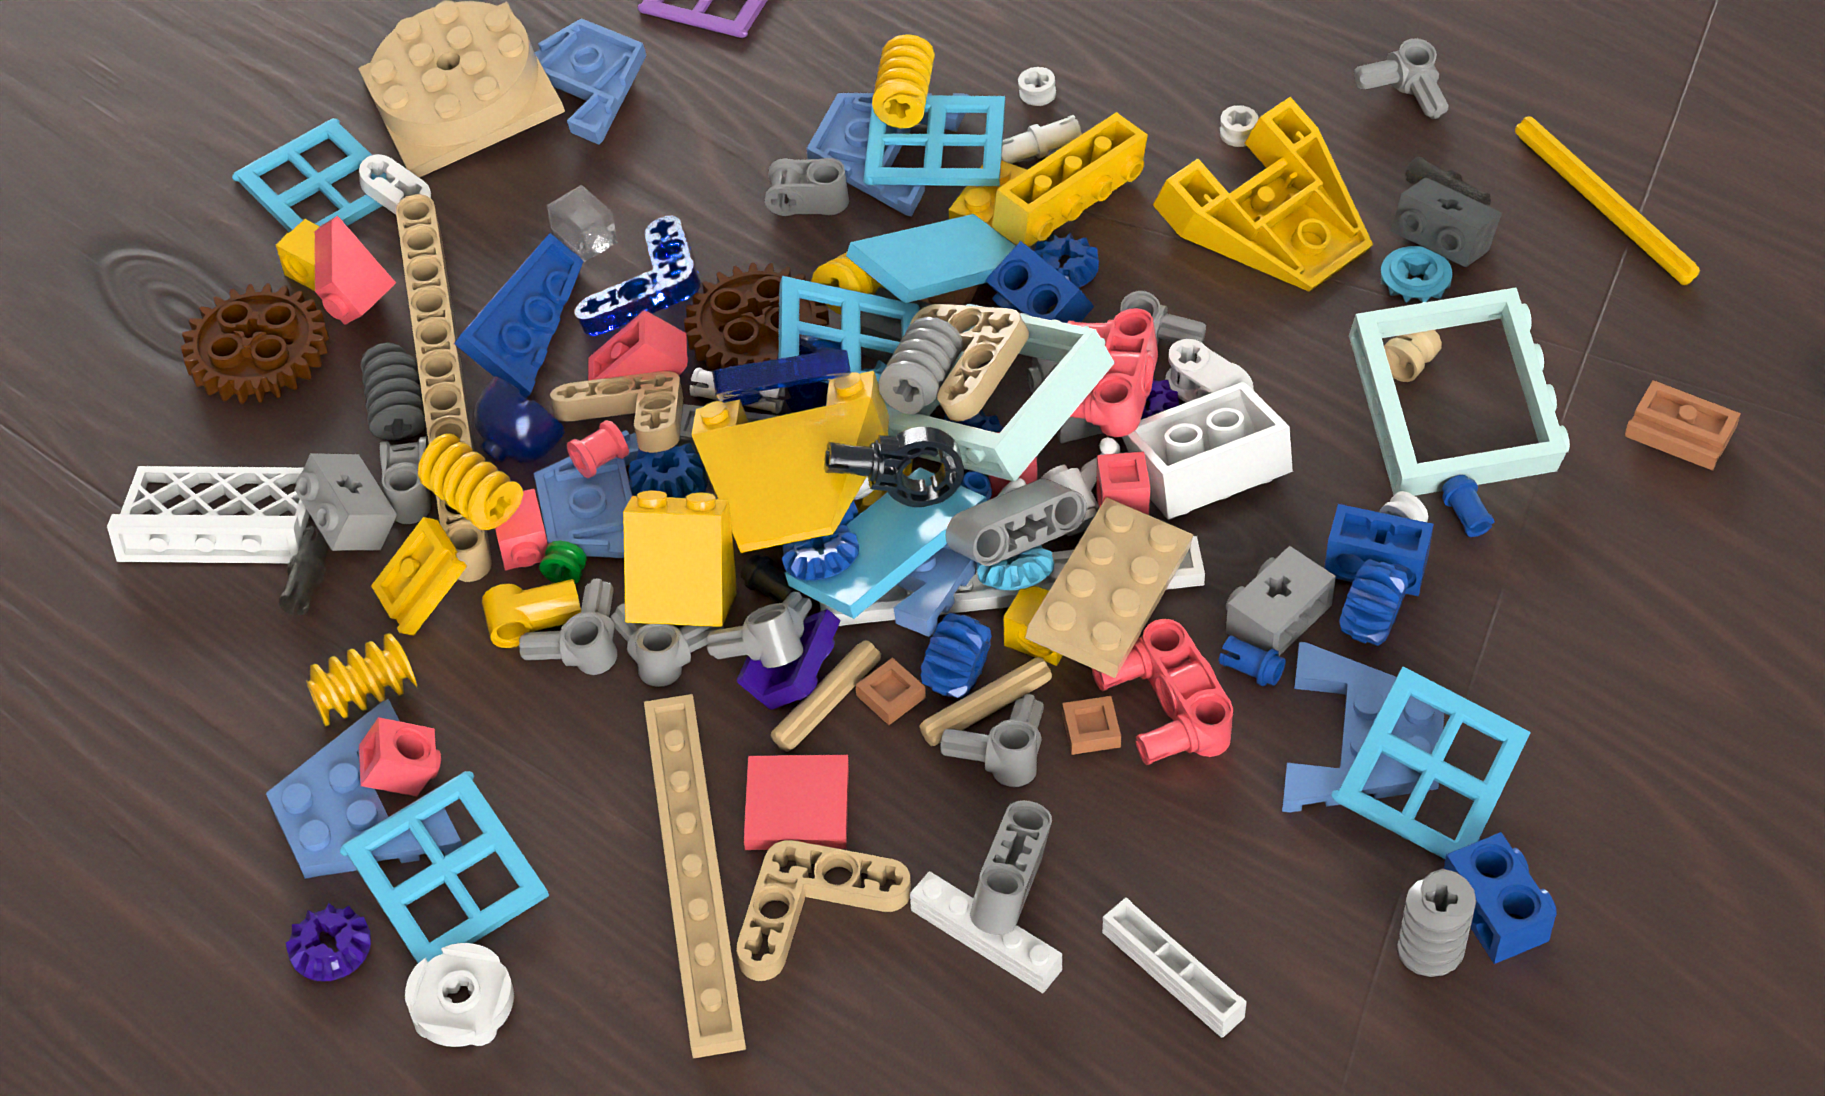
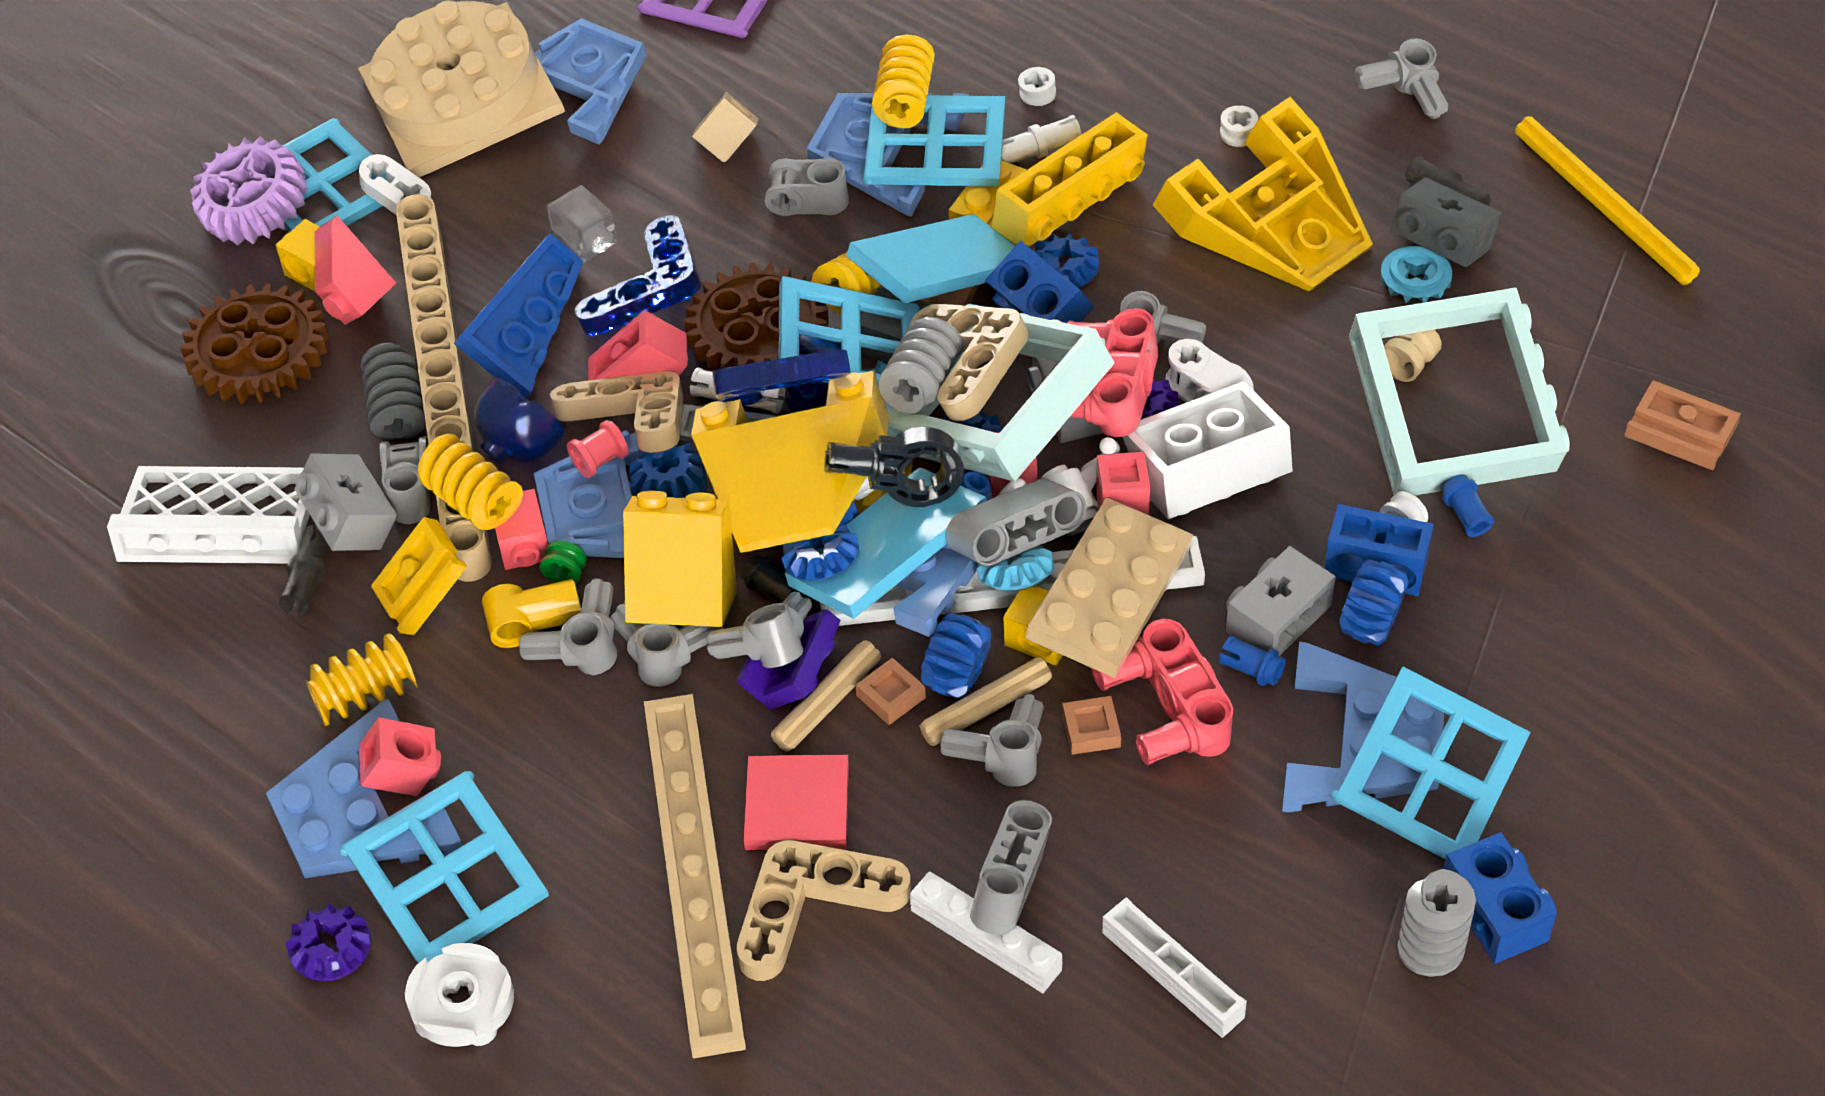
none -> lavender gear [190,136,308,246]
none -> tan panel [692,92,758,162]

